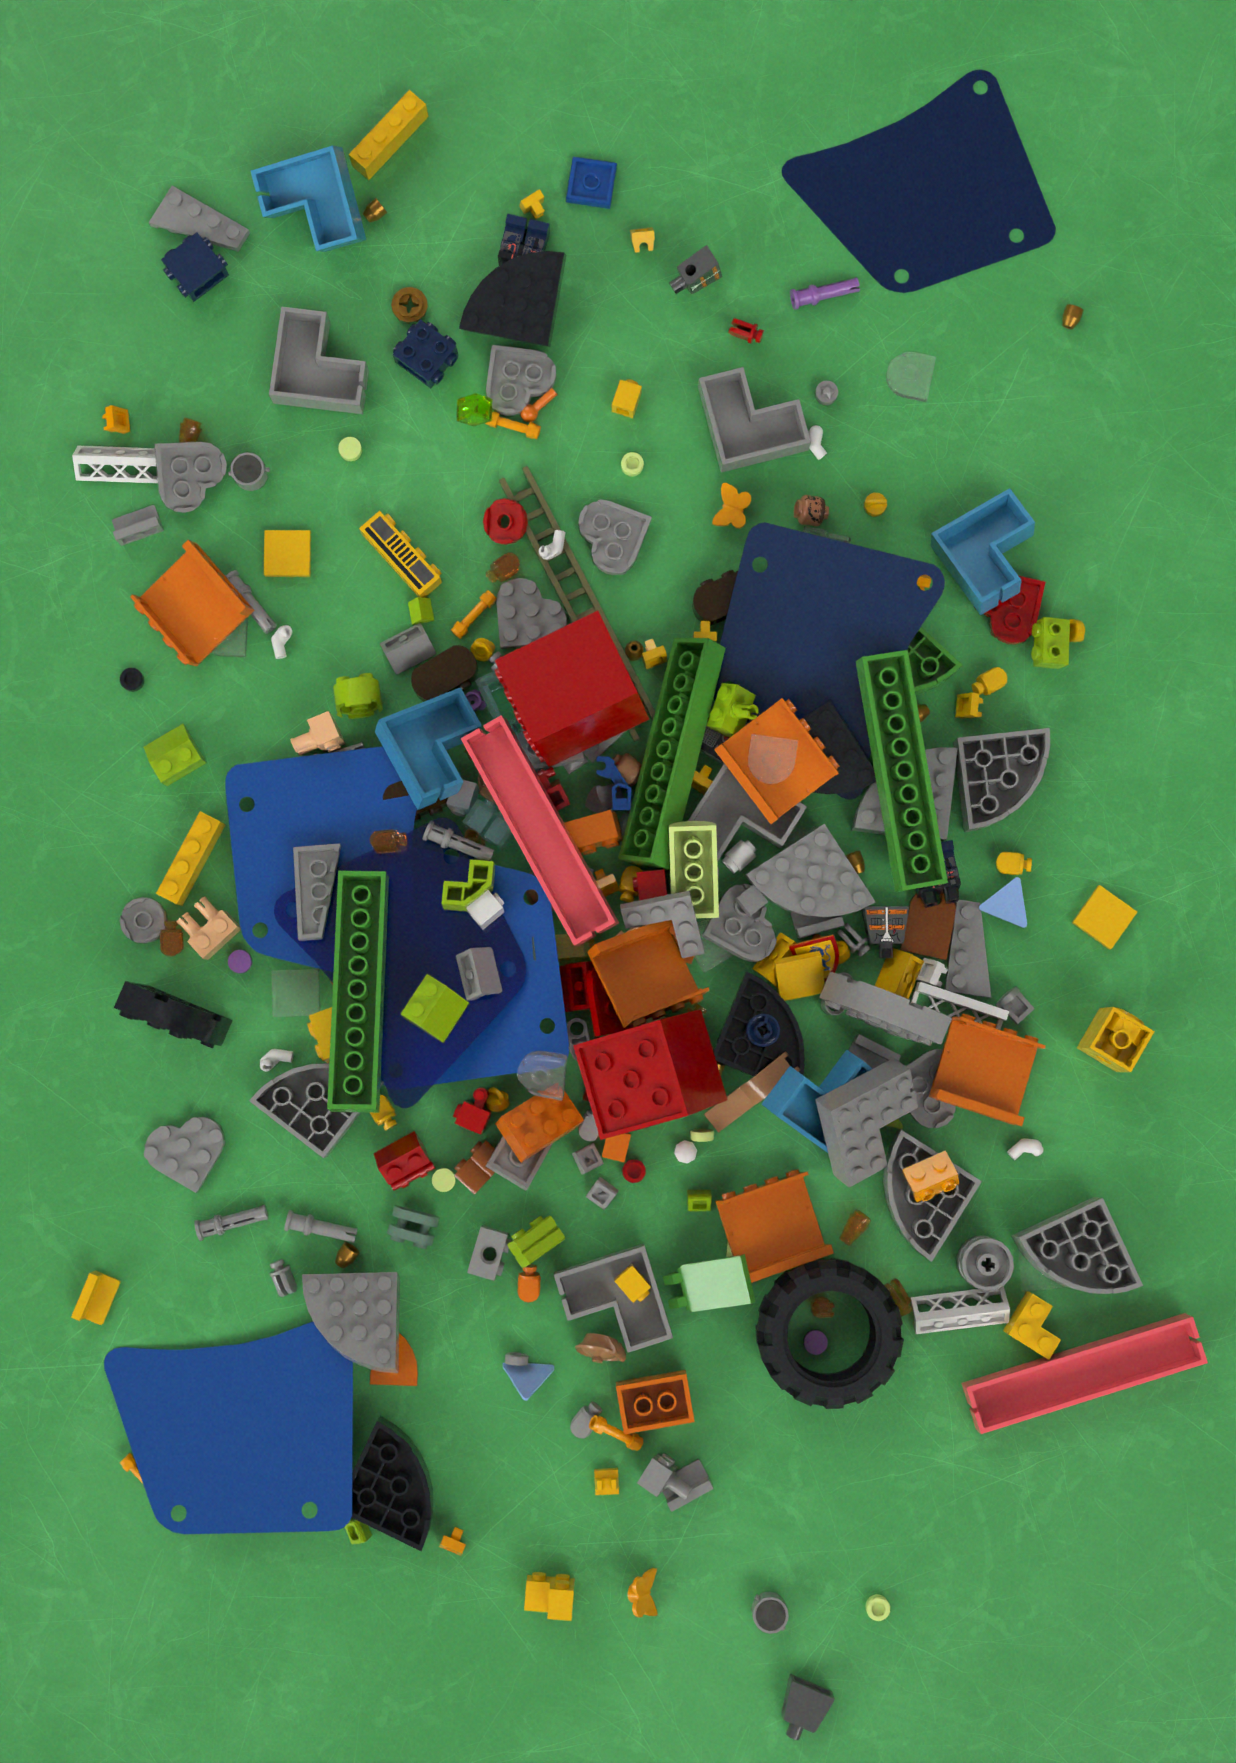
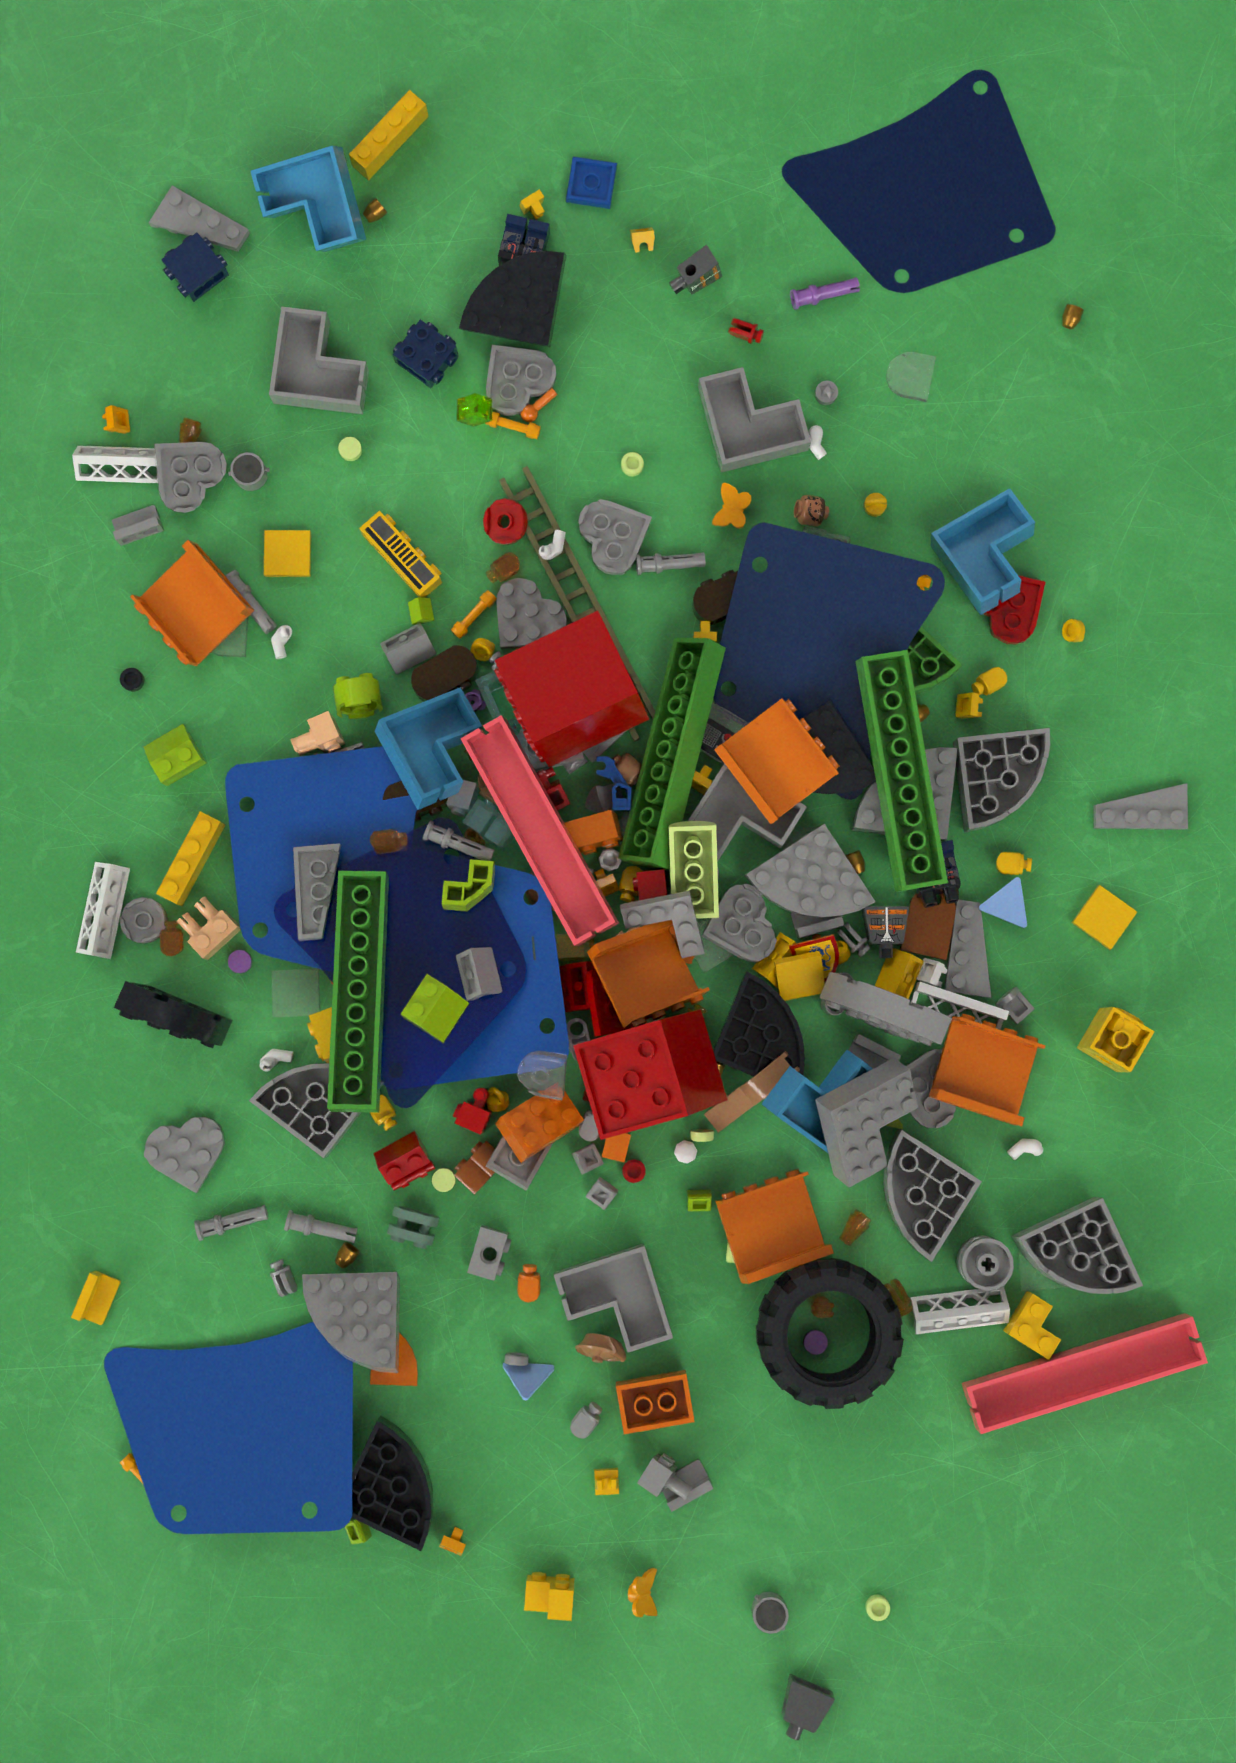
pearl gold gear [391,287,428,324] -> none
white brick [466,890,504,930] -> none
lime brick [507,1215,565,1268] -> none
light orange bar [589,1415,643,1451] -> none
yellow brick [612,379,642,419] -> none
yellow brick [614,1263,651,1303] -> none
pearl gold hose [625,640,643,661] -> none
yellow tile [642,639,668,670] -> none
tile [662,1254,756,1312] -> none
lime brick [706,683,758,737] -> none
white brick [722,840,756,873] -> none
light grey tile [735,885,768,917] -> none
dark blue wheel [746,1014,780,1047] -> none
clear tile [748,734,798,784] -> none
light orange bracket [902,1150,959,1202] -> none
lime brick [1031,617,1070,669] -> none
none -> white fence [76,862,130,959]
none -> white tile [599,848,622,871]
none -> light grey pin [636,552,706,575]
none -> light grey wing [1093,783,1188,830]

